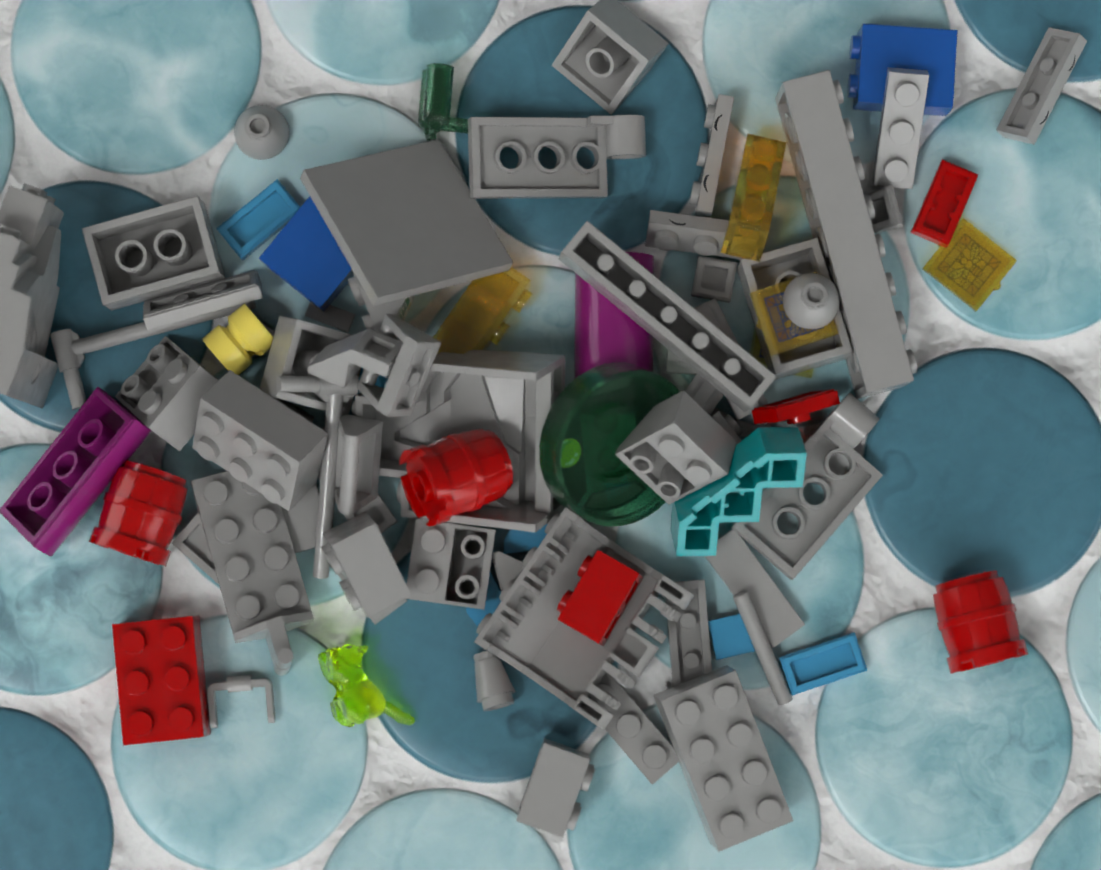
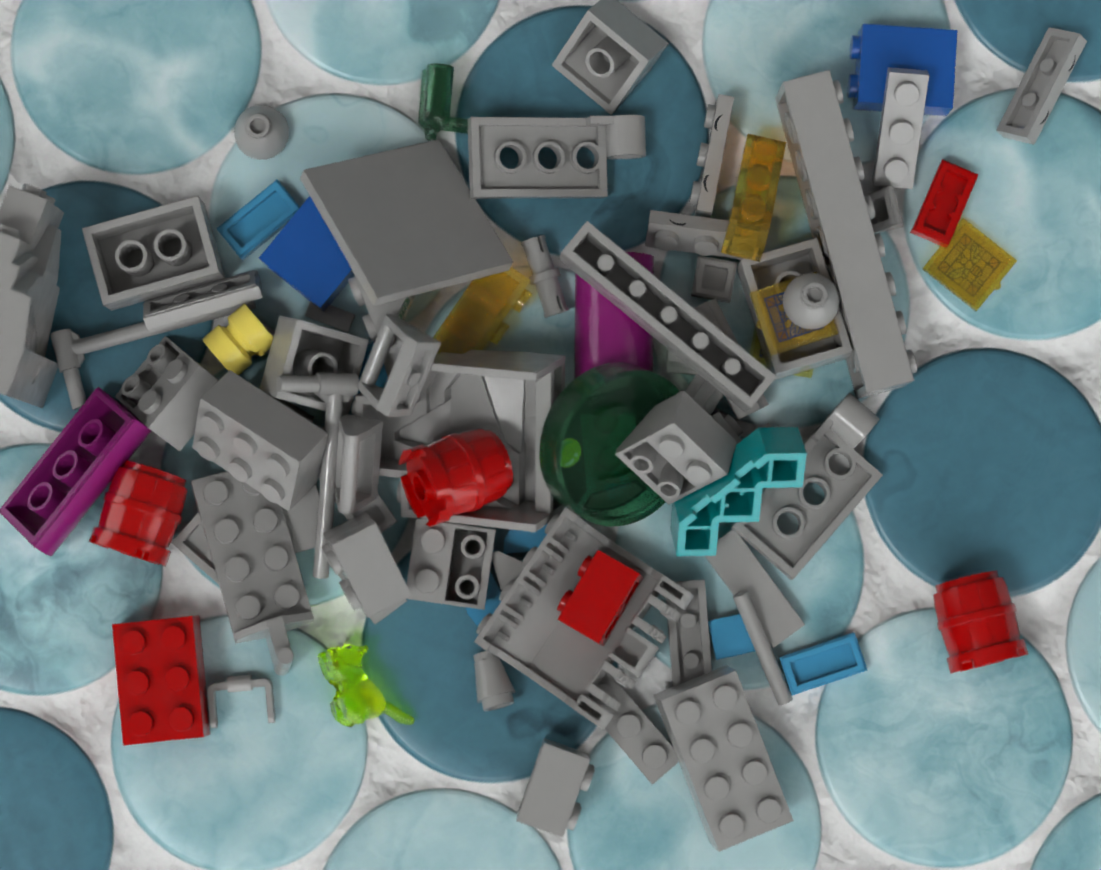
light grey slope [307,329,403,388] -> none
red plate [752,389,840,424] -> none
none -> light grey pin [521,235,569,318]

